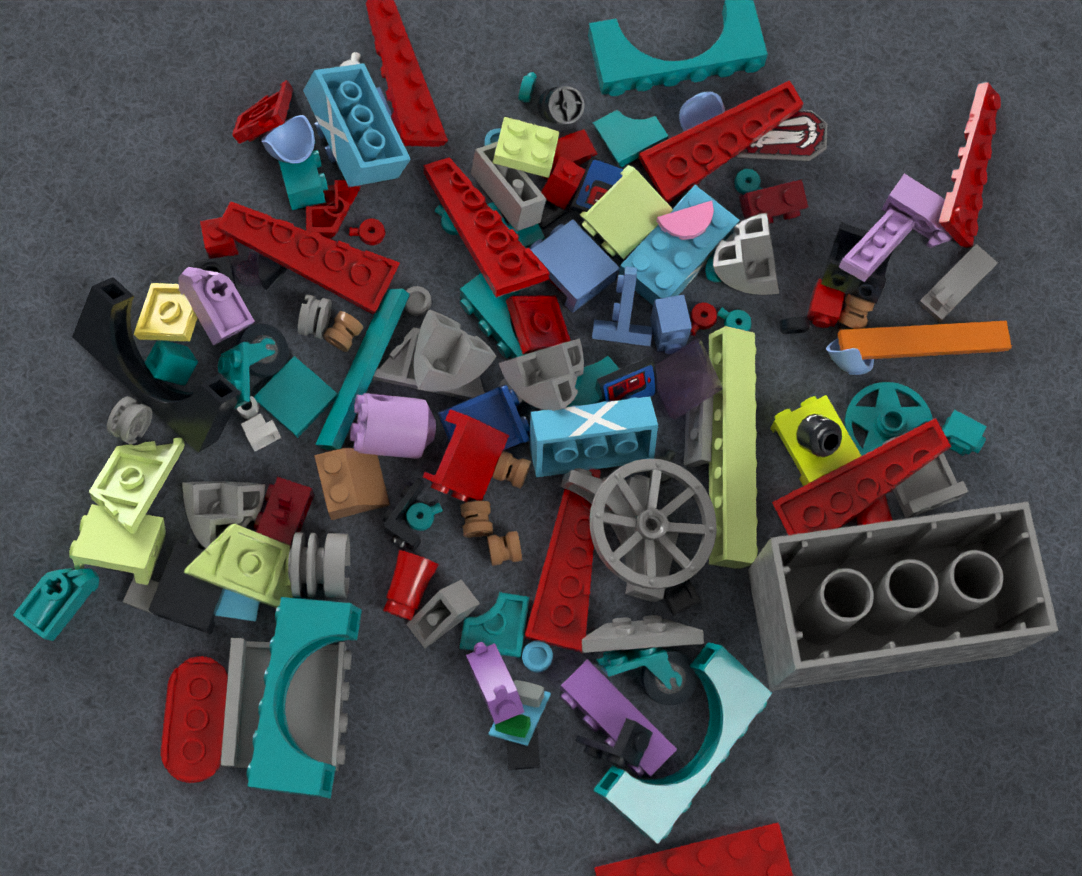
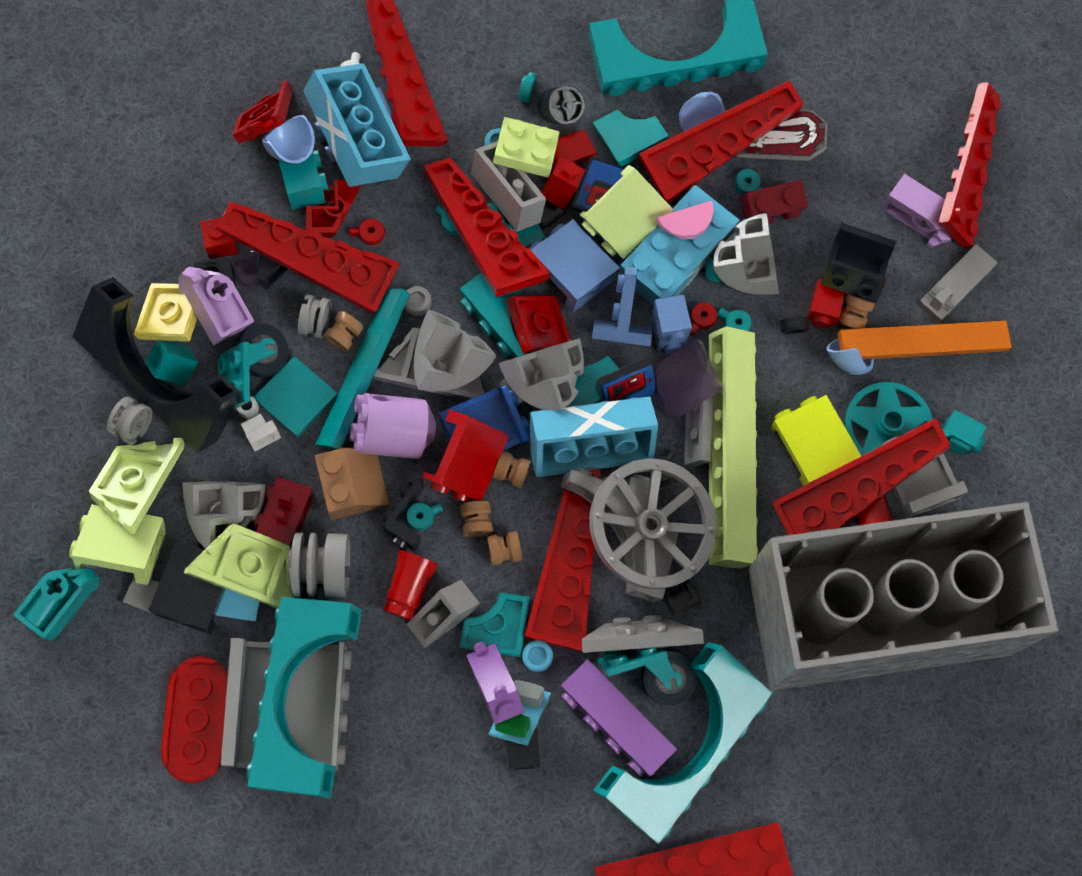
black bracket [575,718,653,768] -> none
black head [796,414,842,458] -> none
lavender tile [839,208,915,282] -> none

